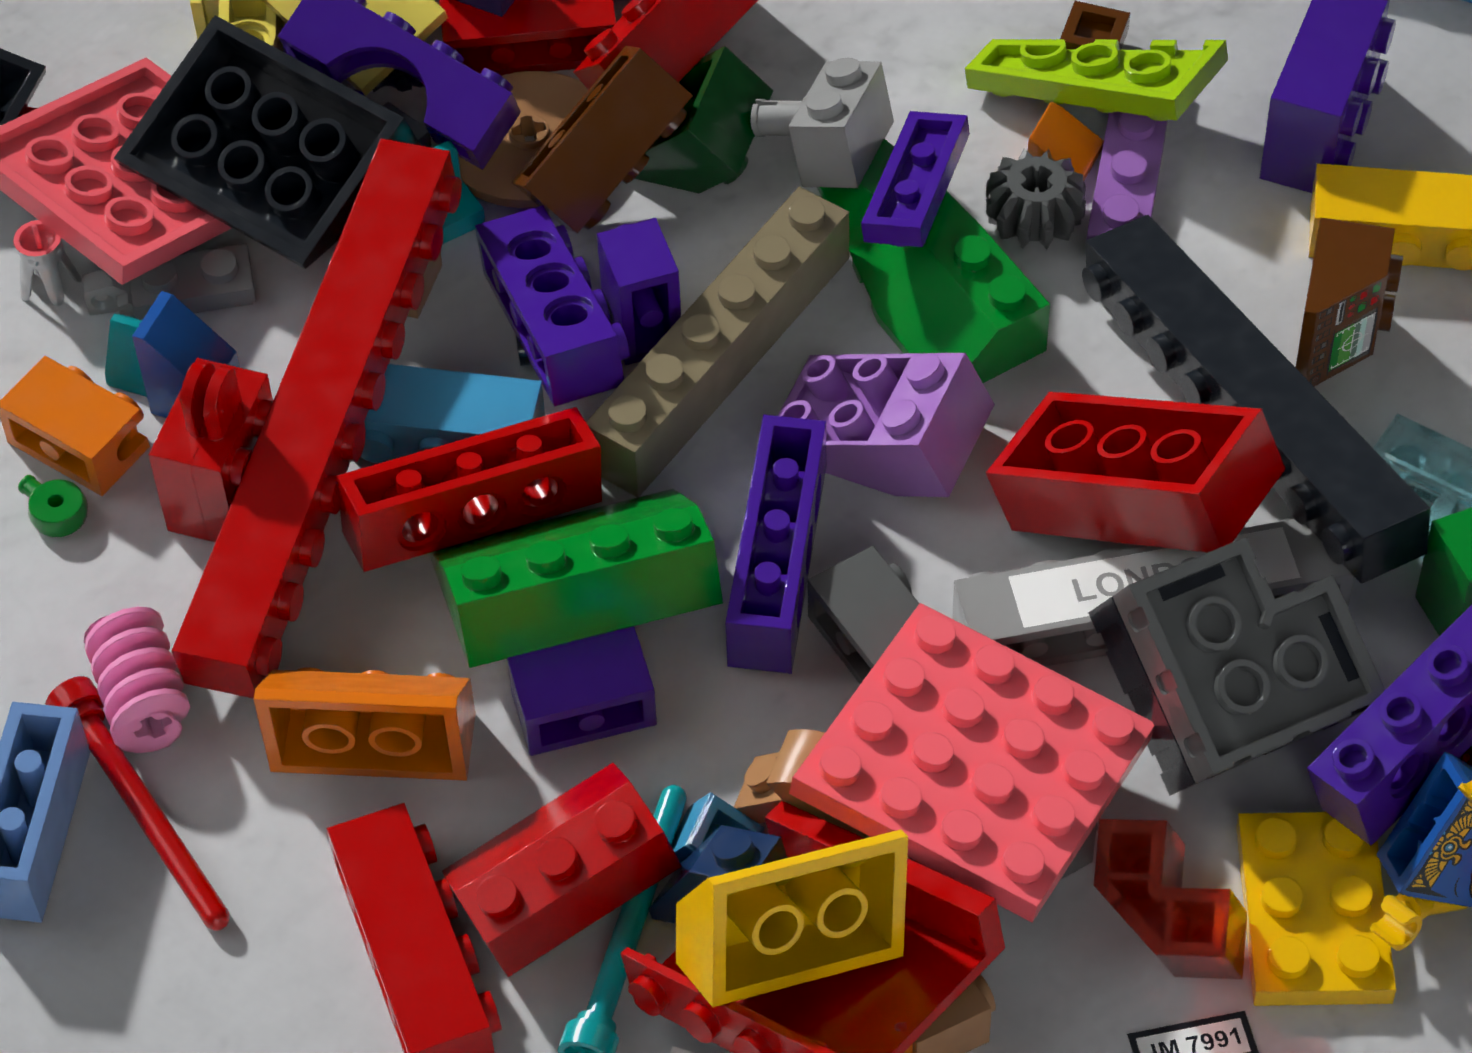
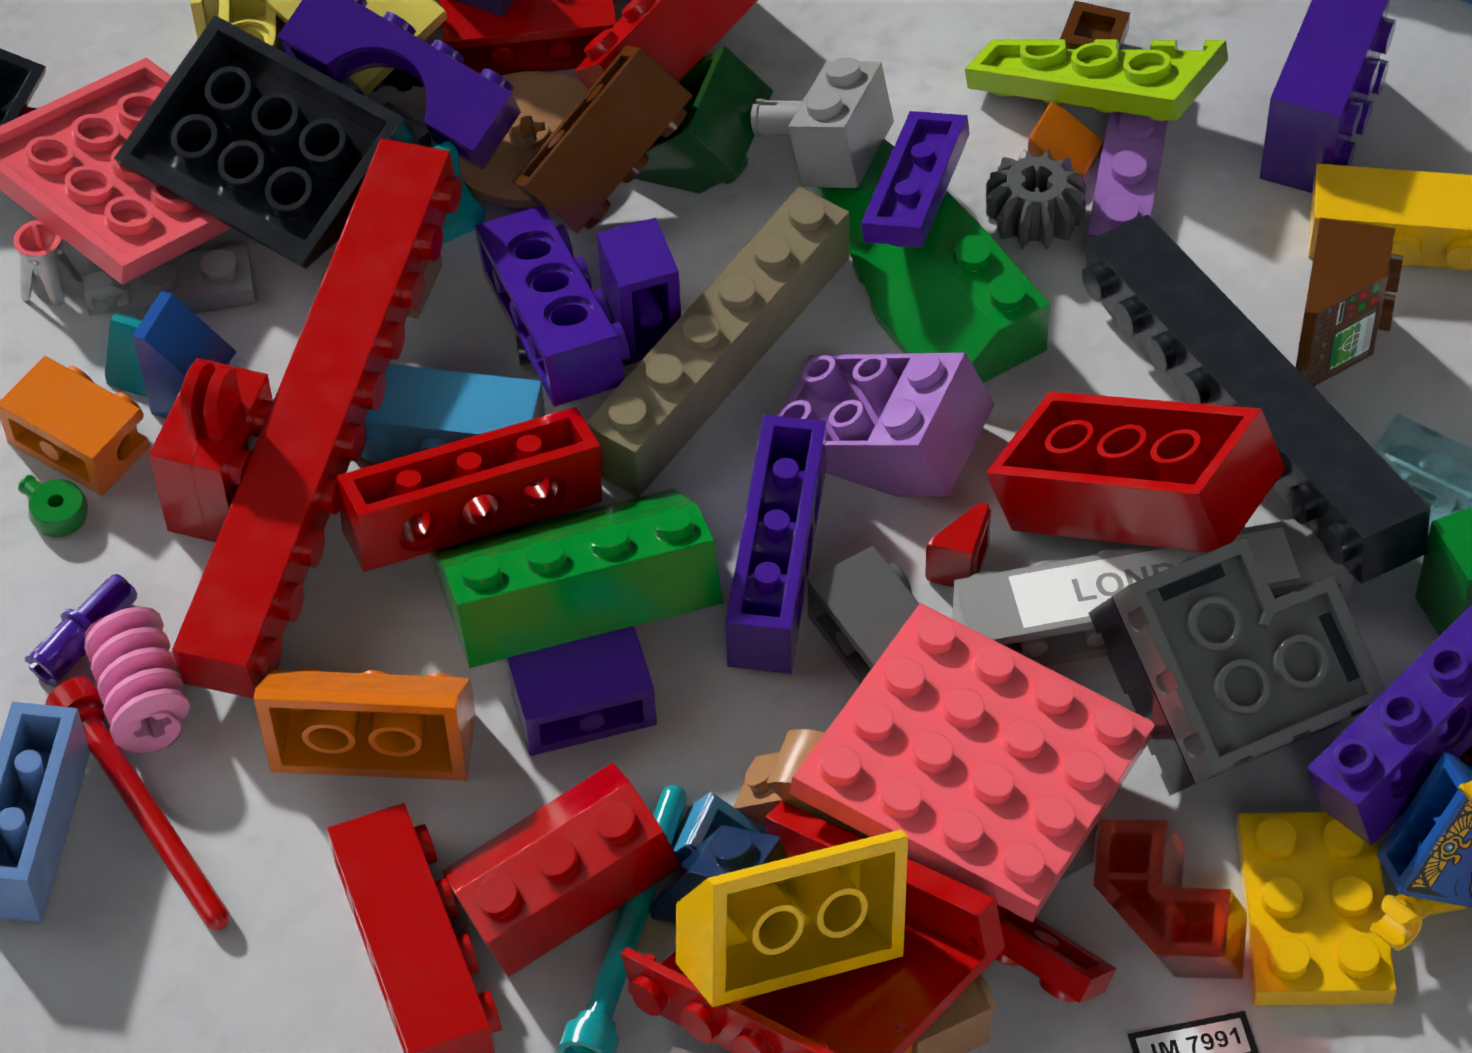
none -> dark purple axle [25,574,138,687]
none -> red slope [925,502,991,588]
none -> red plate [995,905,1117,1003]

